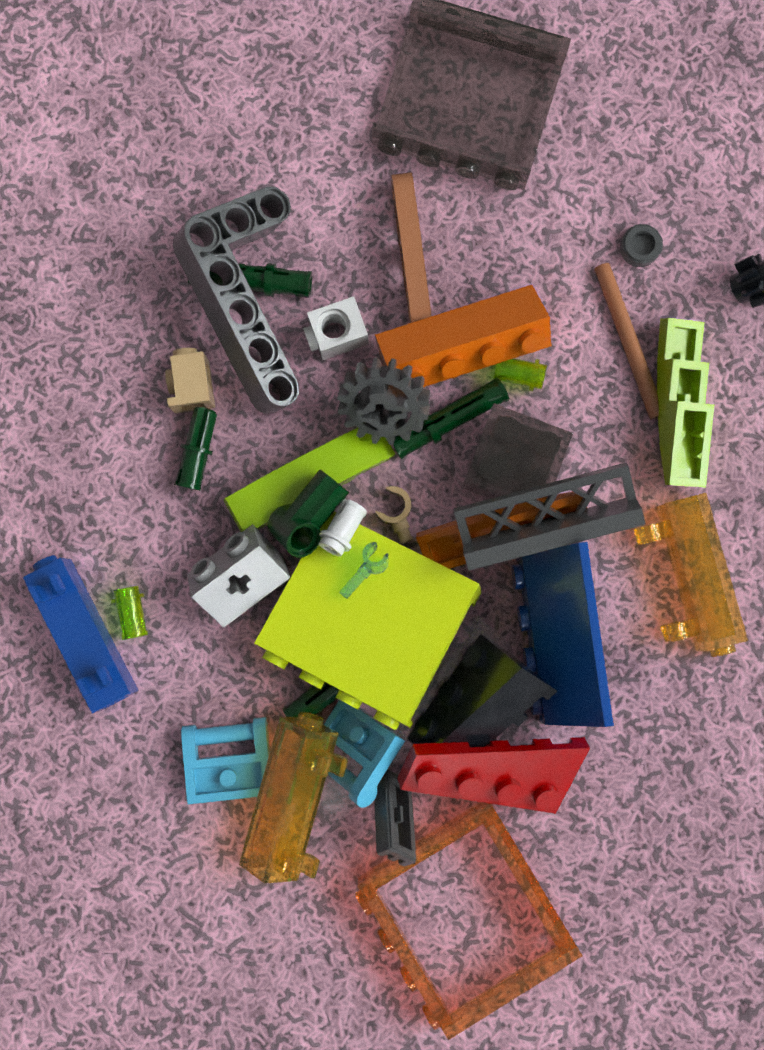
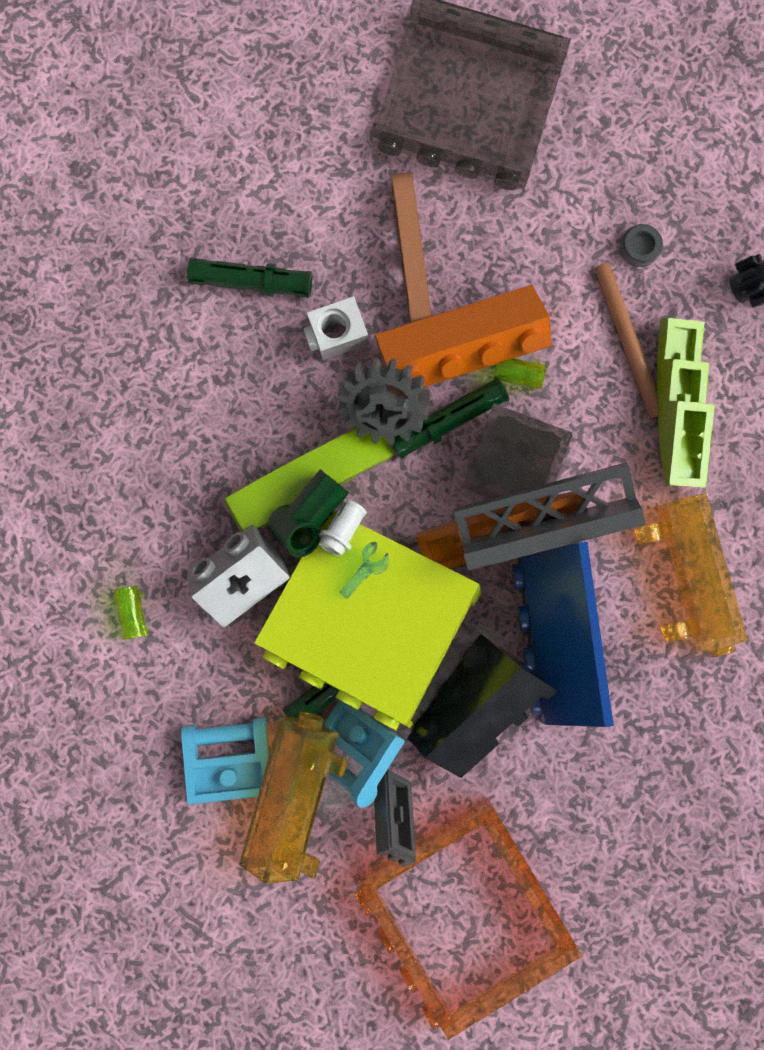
blue brick [23,555,139,714] -> none
tan brick [165,348,215,414] -> none
dark grey beam [173,186,299,414] -> none
dark green axle [174,407,217,491] -> none
tan piece [375,486,413,544] -> none
red wing [397,737,590,814] -> none

